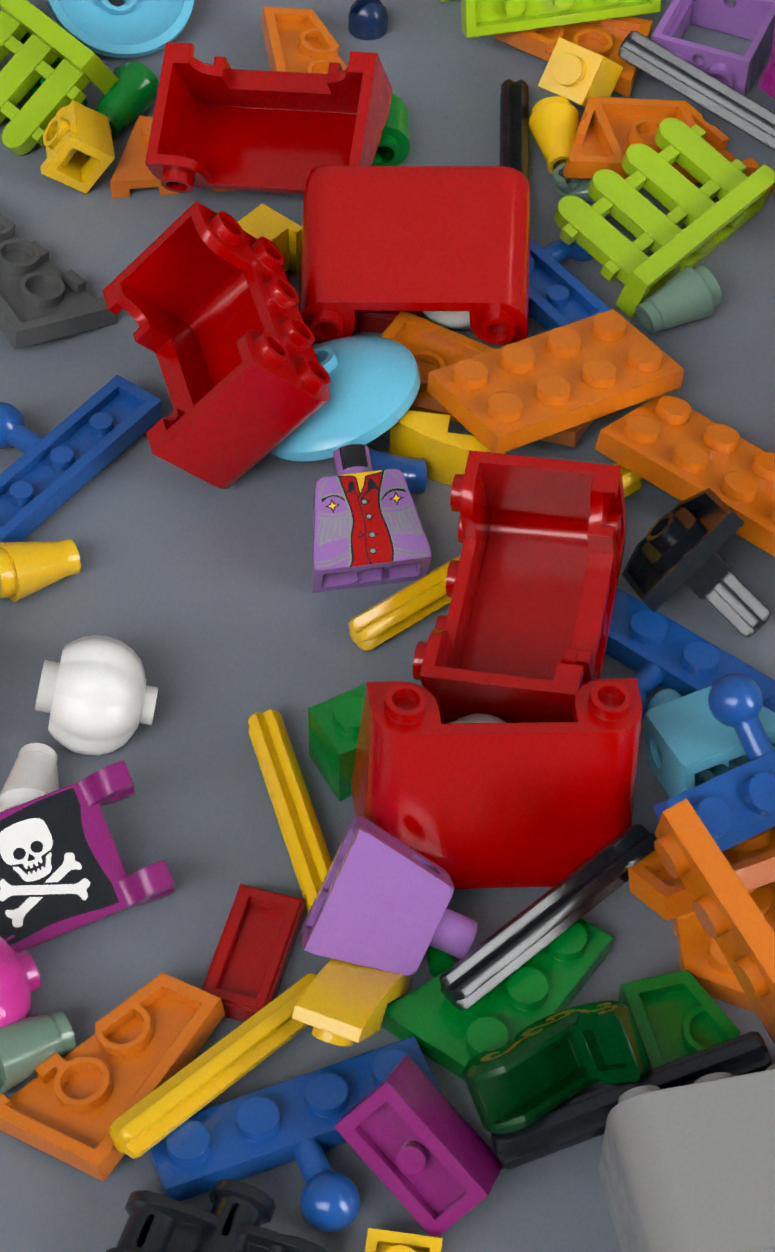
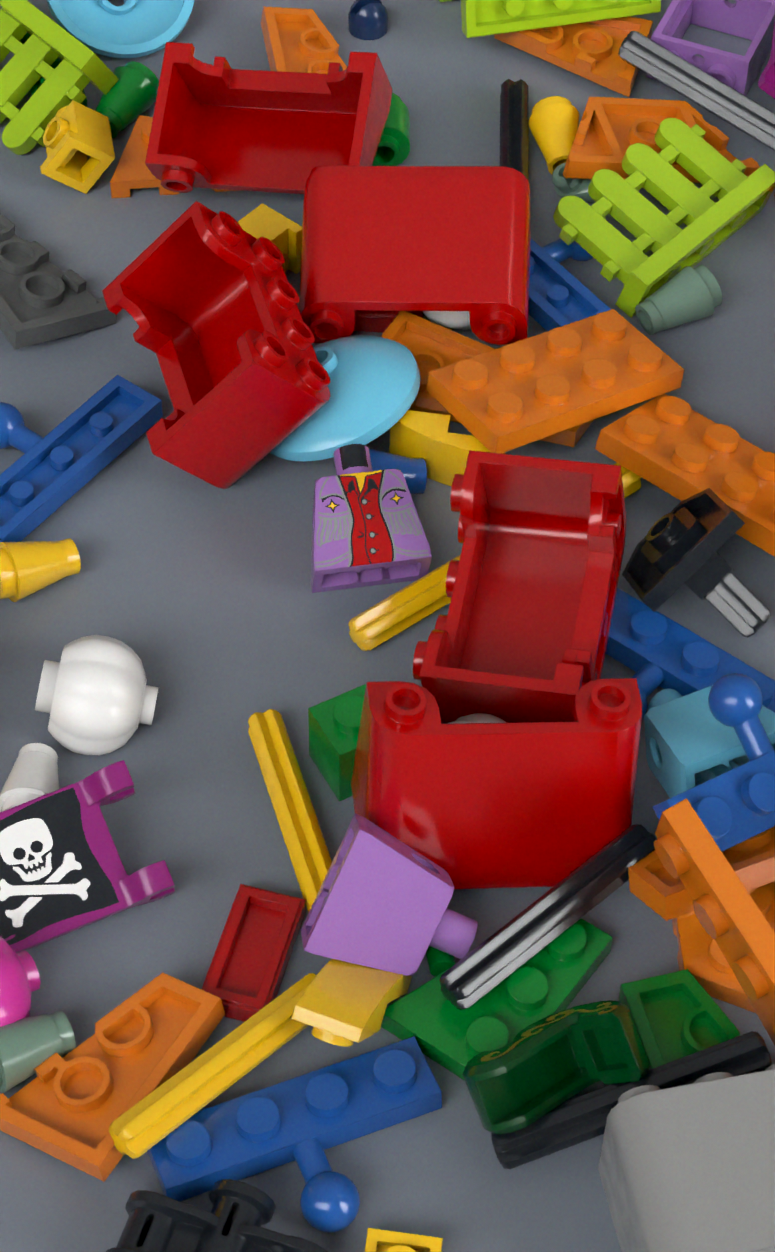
magenta panel [334,1056,503,1237] -> none
yellow brick [538,37,623,108] -> none

